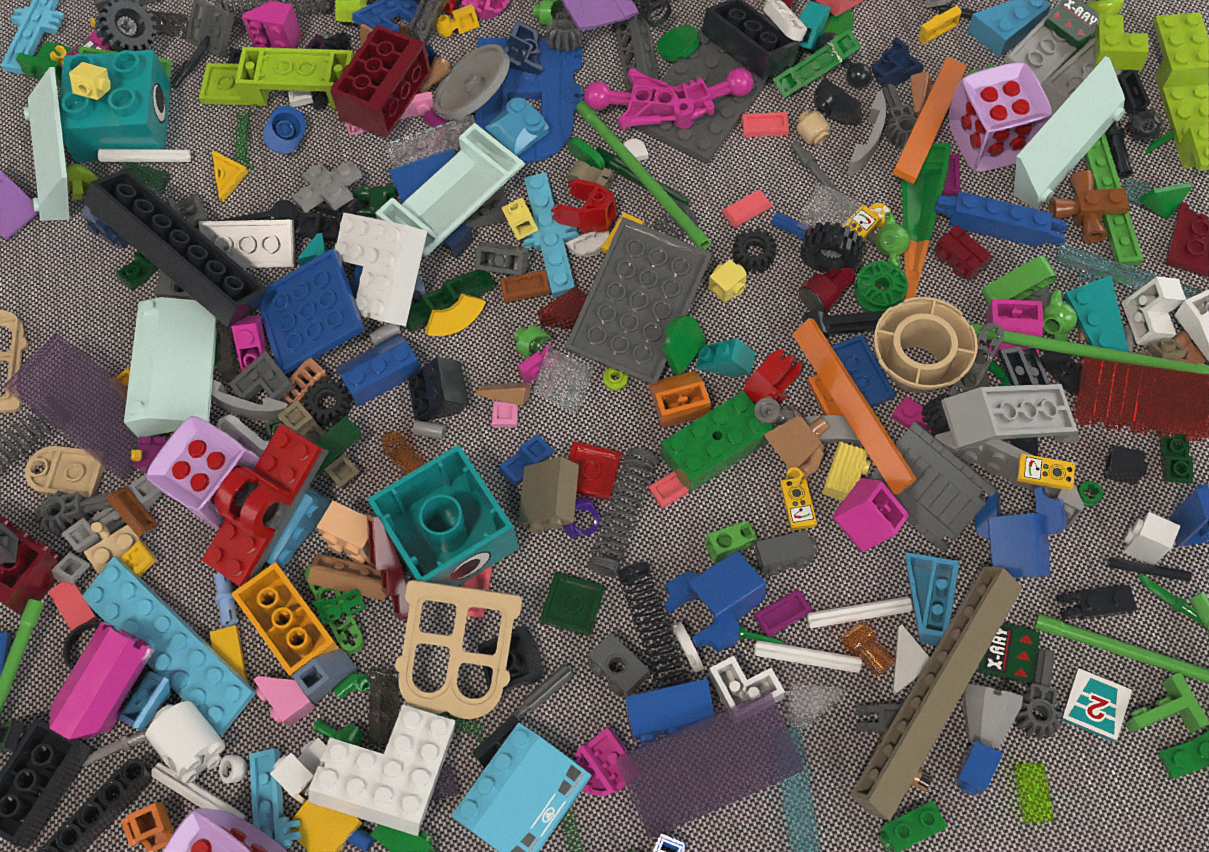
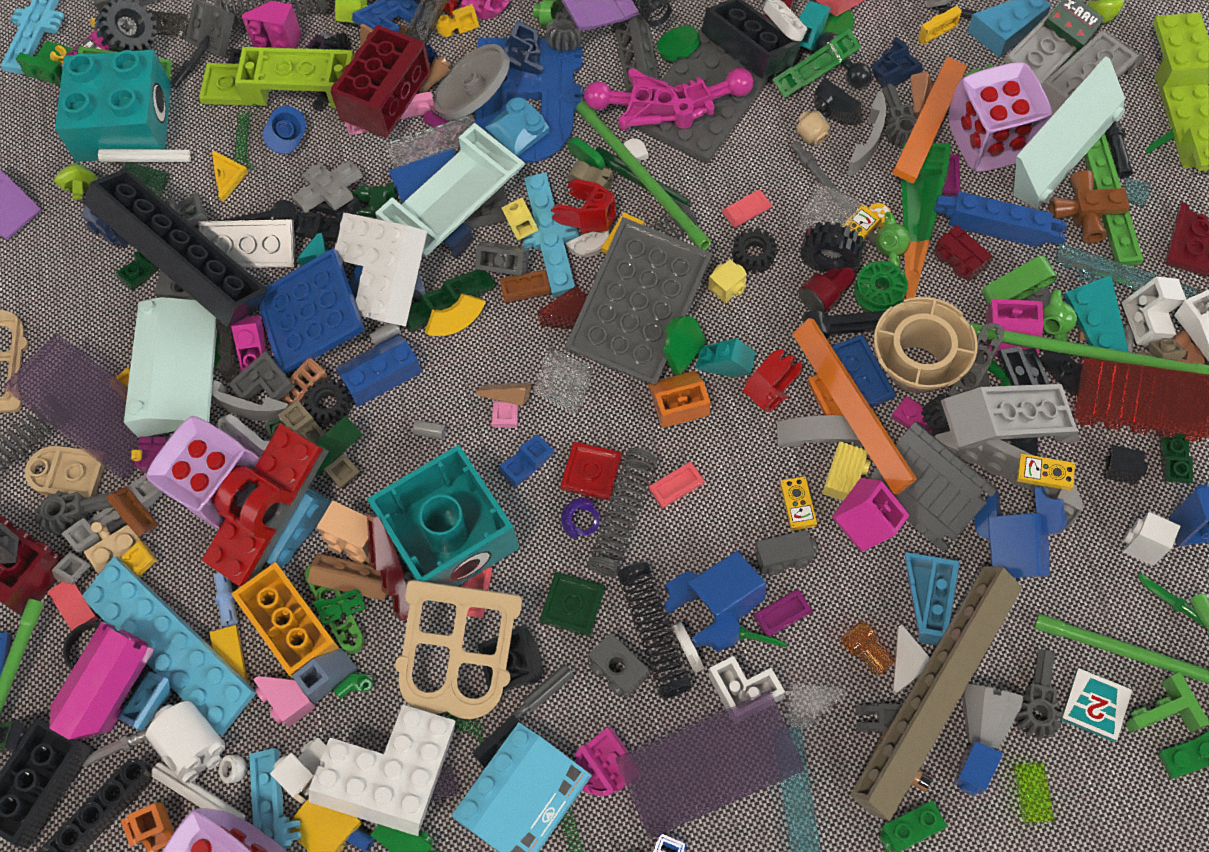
light aqua slope [24,67,70,221] -> none
light yellow brick [69,62,111,100] -> none
white plate [288,90,313,107] -> none
green bar [312,719,363,746] -> none
clear smoke plate [367,667,399,746] -> none
clear orange piece [381,431,425,476] -> none
black slope [408,356,469,421] -> none
bright green piece [514,325,551,359] -> none
dark pink plate [518,345,561,382] -> none
dark tan brick [518,456,579,534] -> none
lime plate [603,368,628,391] -> none
blue slope [625,679,715,744] -> none
green brick [660,391,774,493] -> none
bright green leg [704,521,758,564] -> none
coral tile [742,112,789,137] -> none
medium nougat torso [754,397,830,487] -> none
white axle [754,640,862,673] -> none
blue axle [772,212,809,239] -> none
white axle [807,596,913,628] -> none
tile [976,623,1040,685] -> none
black hinge [1056,585,1137,620] -> none
green bush [1077,481,1103,507] -> none
lime brick [1094,14,1149,70] -> none
black bar [1107,557,1192,582] -> none
black slope [1118,70,1151,115] -> none
black piece [1126,107,1164,140] -> none
green slope [1139,182,1193,221] -> none

